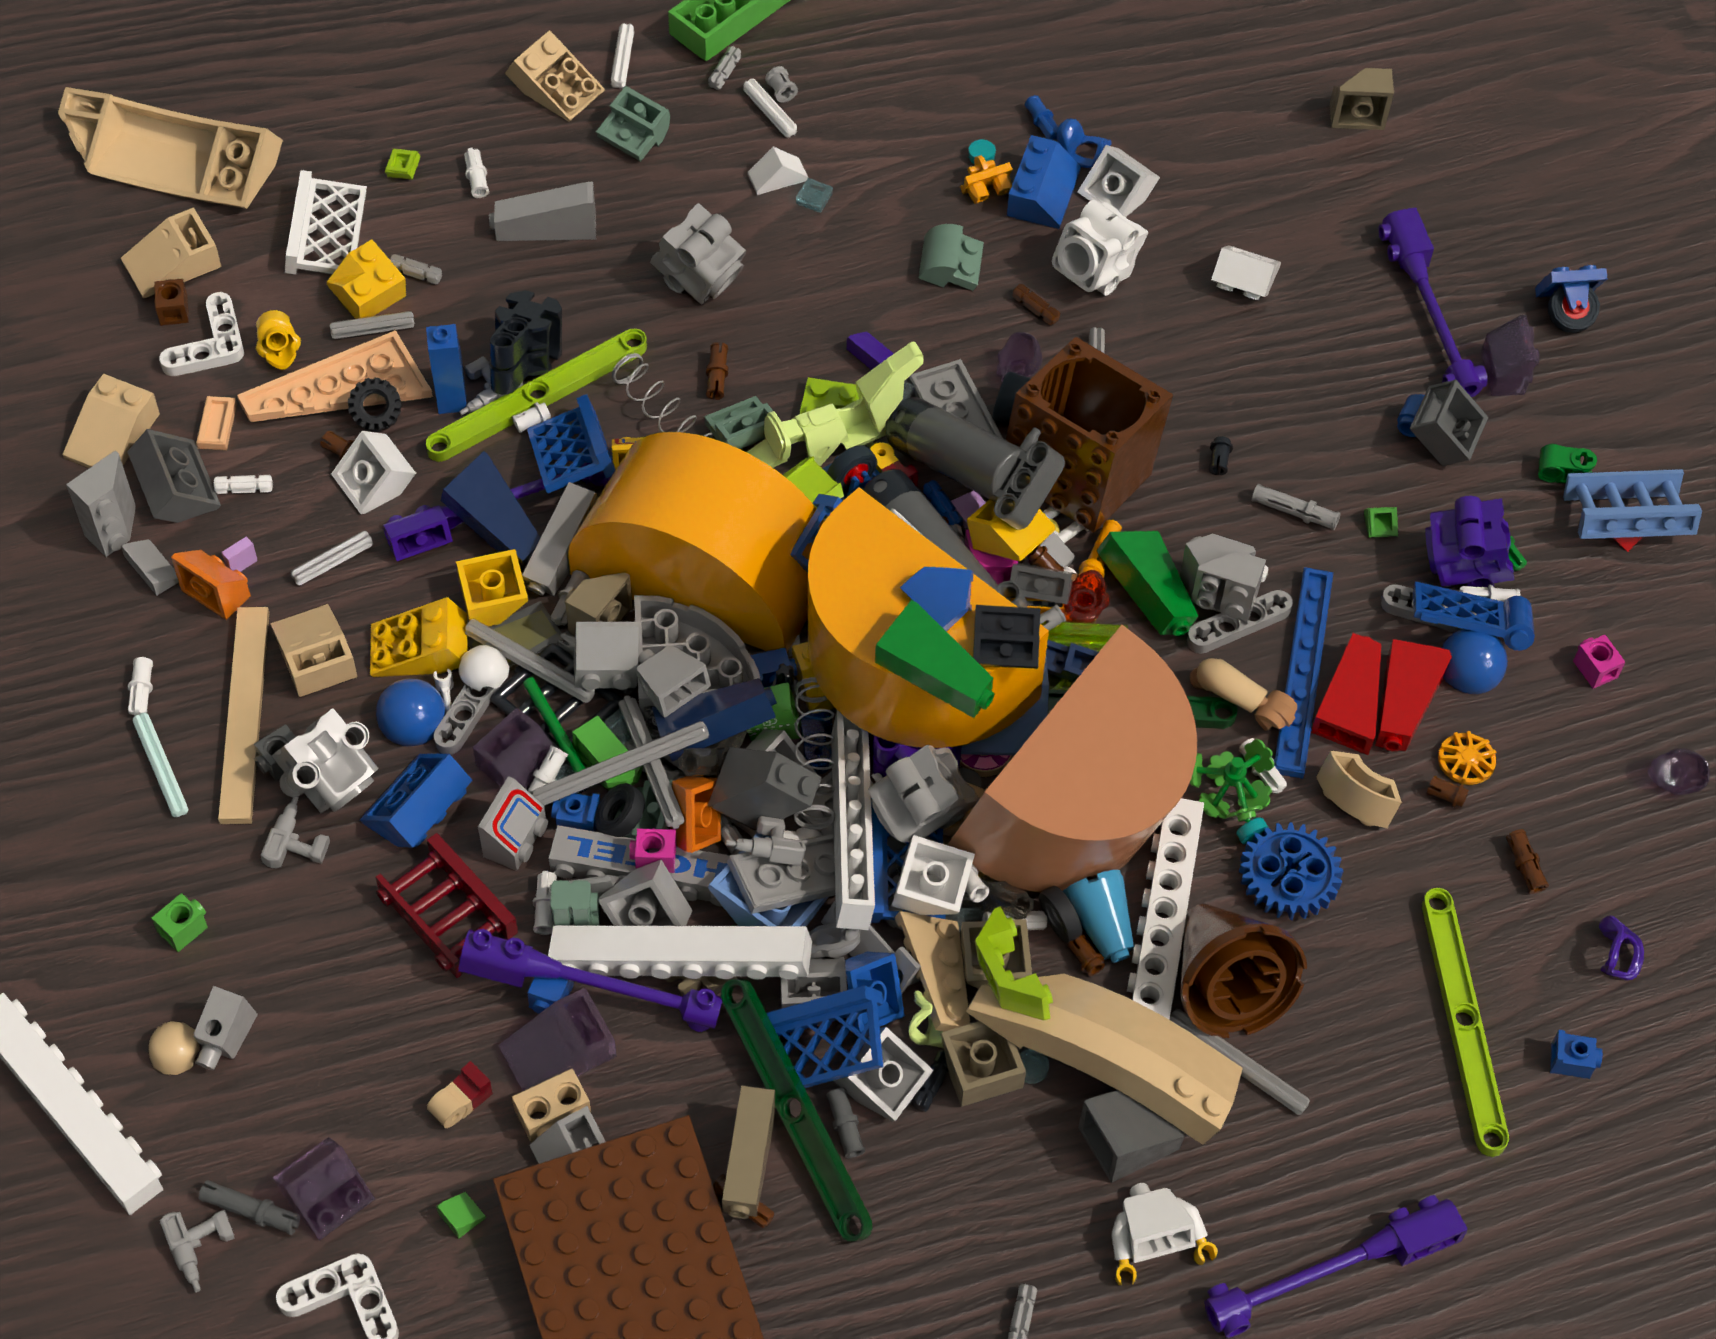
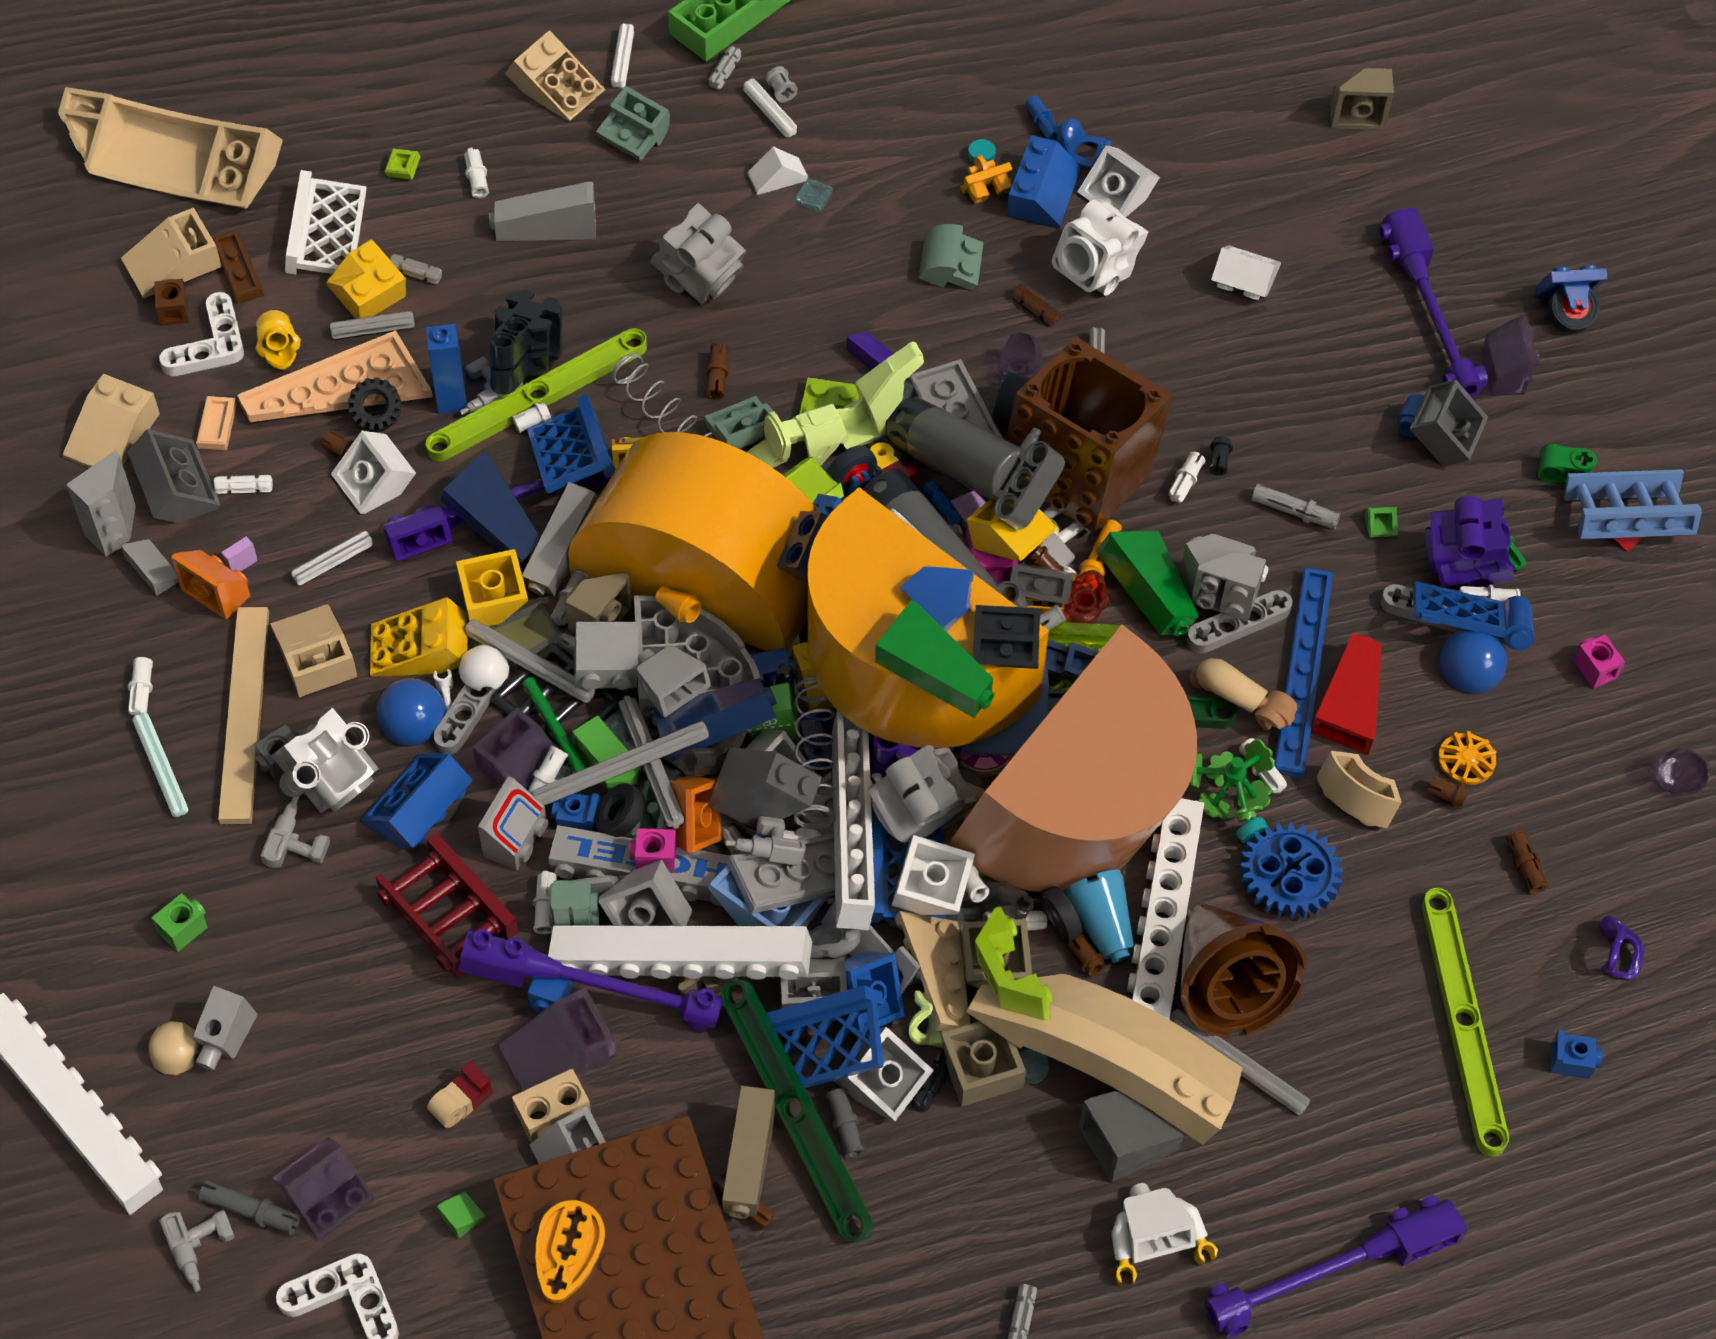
red slope [1375,639,1452,752] -> none
none -> reddish brown tile [212,230,264,304]
none -> light orange piece [535,1200,605,1303]
none -> light orange cone [655,586,701,623]
none -> dark blue brick [777,511,828,581]
none -> white axle [1168,452,1205,503]

